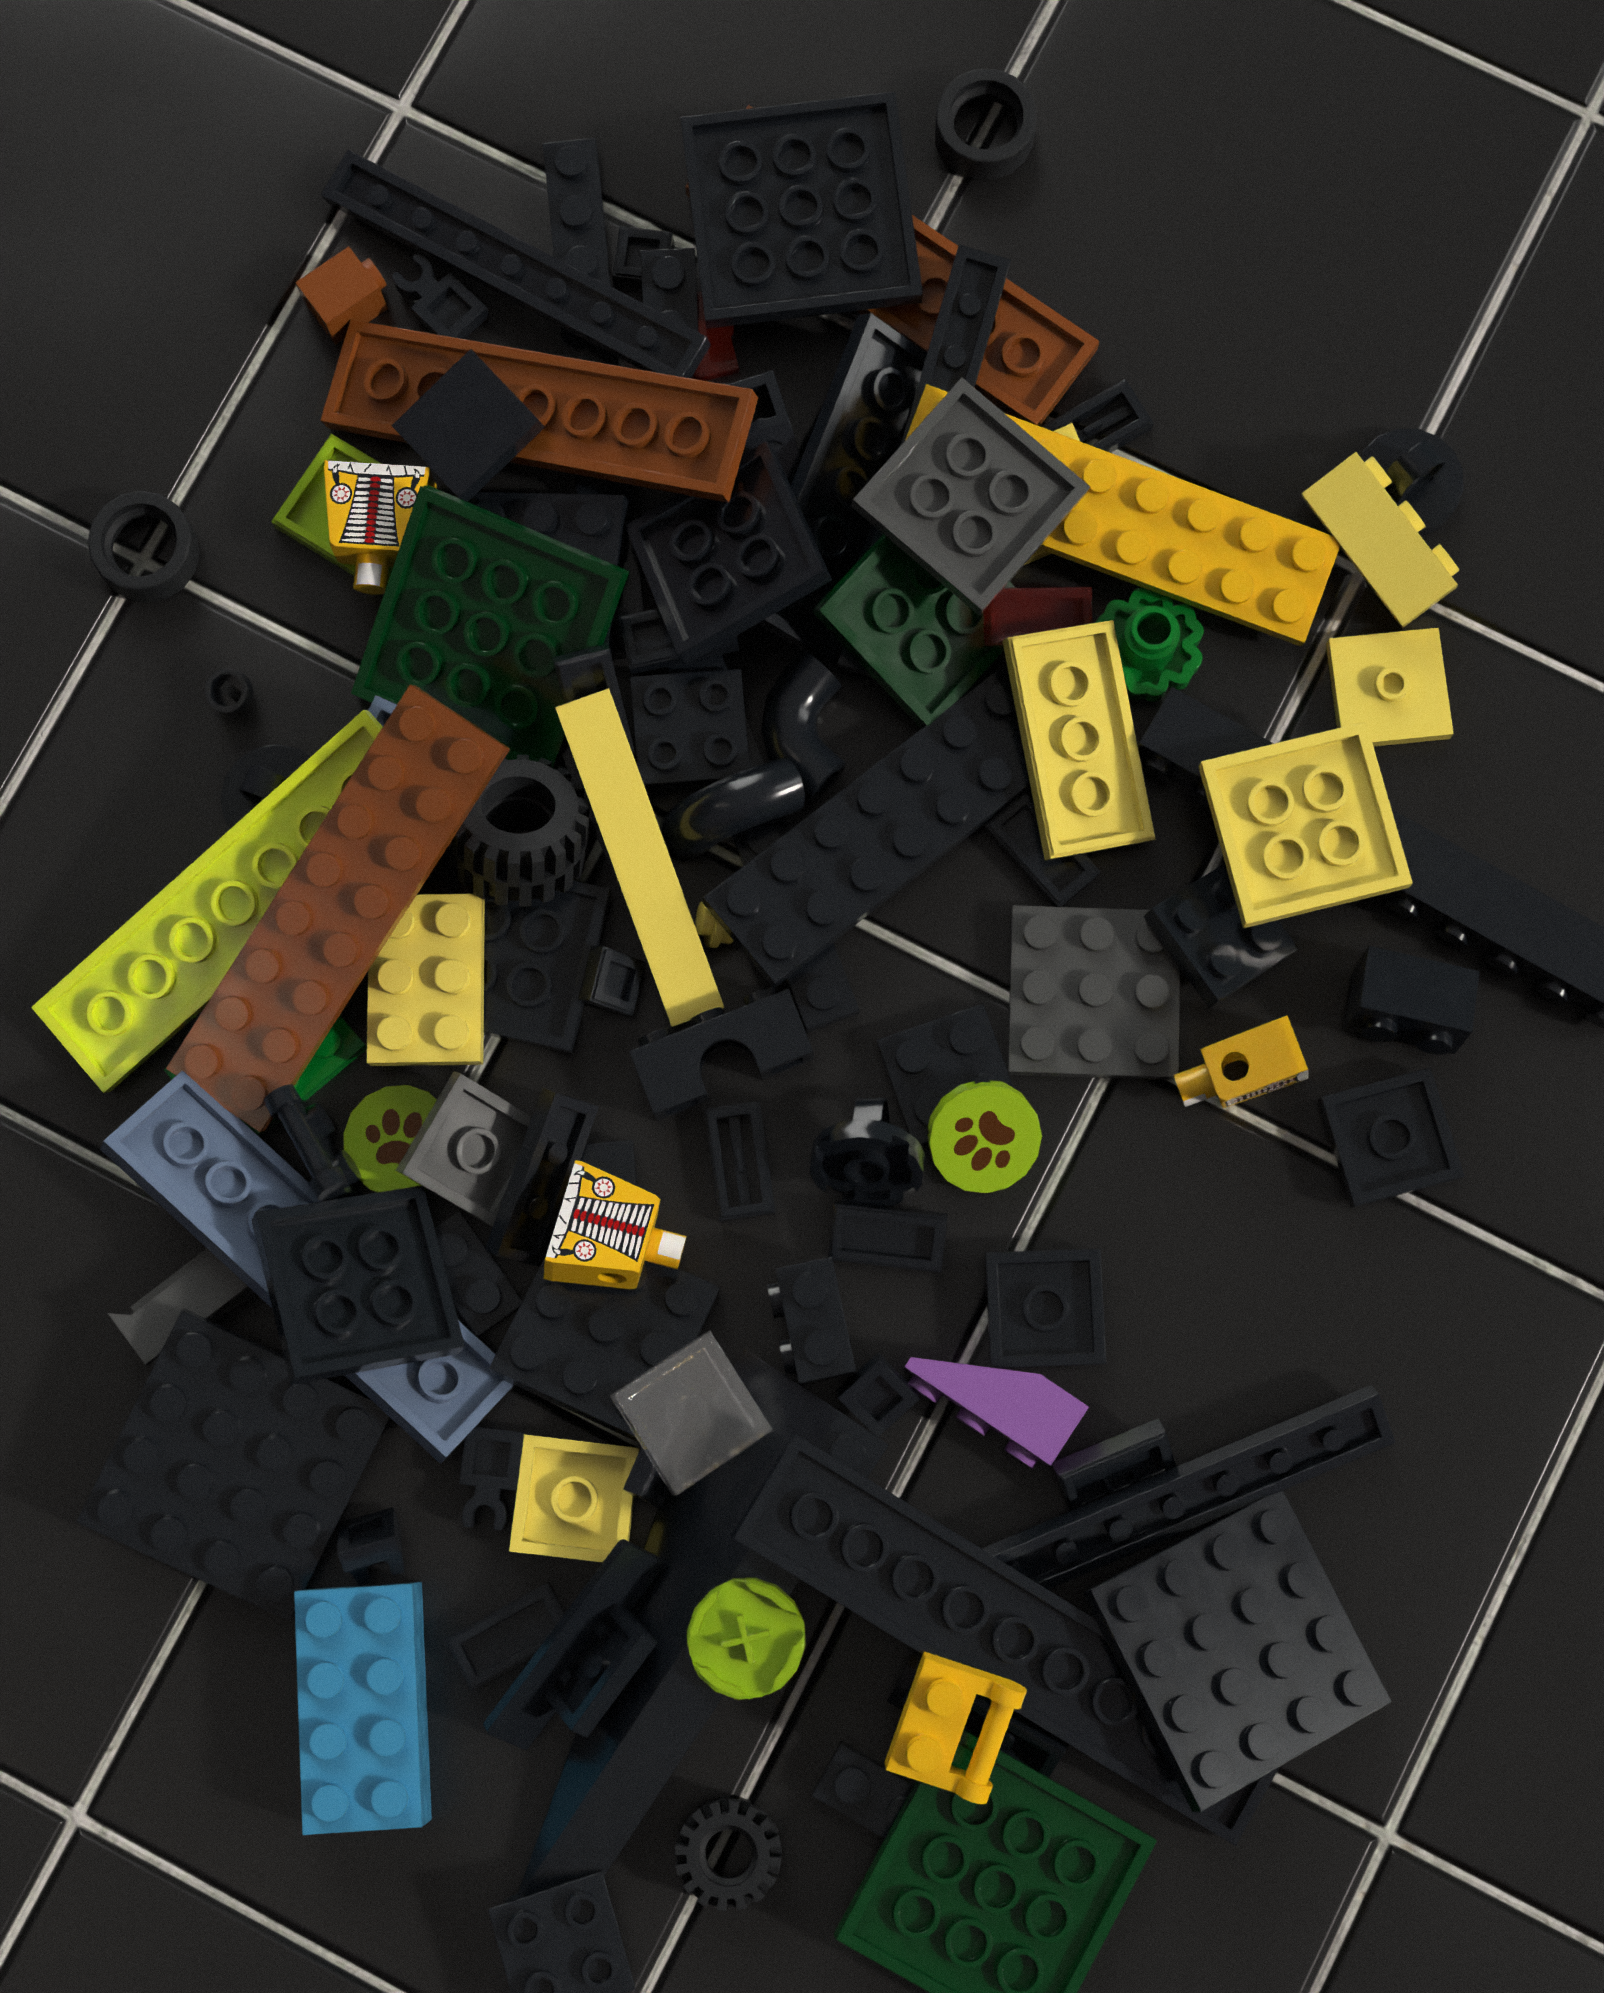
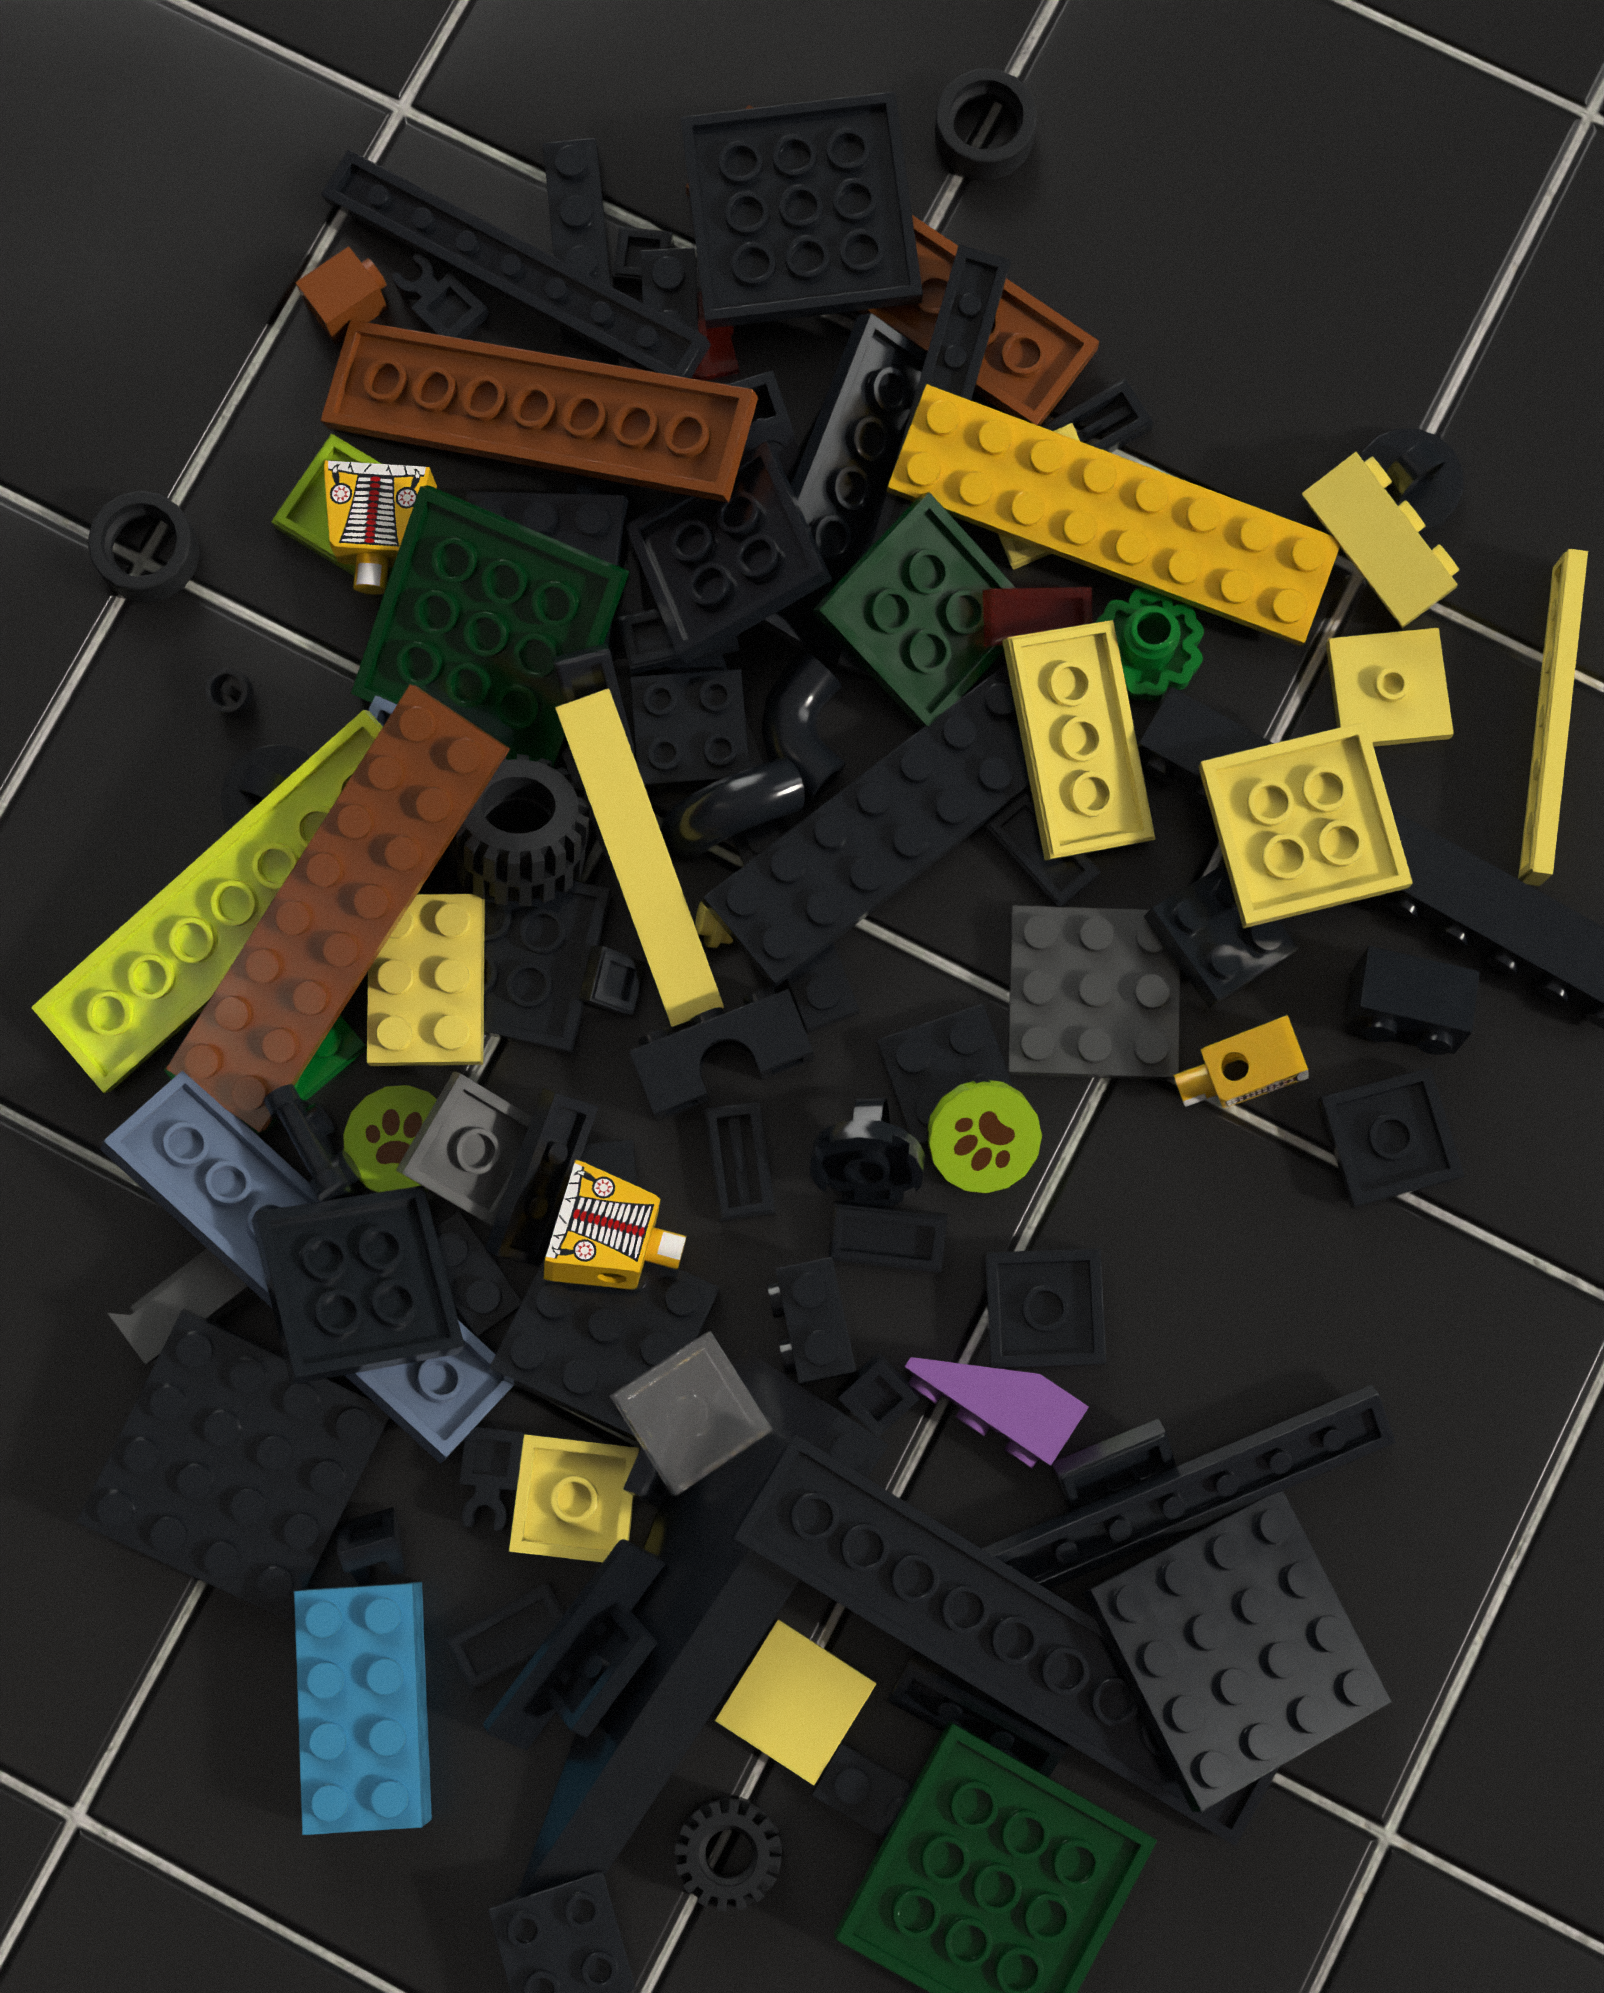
black tile [391,349,545,502] -> none
lime tile [687,1577,806,1700] -> none
dark grey plate [851,378,1090,616] -> none
yellow plate [884,1651,1027,1804] -> none
none -> light yellow tile [715,1619,877,1785]
none -> light yellow tile [1518,549,1588,886]

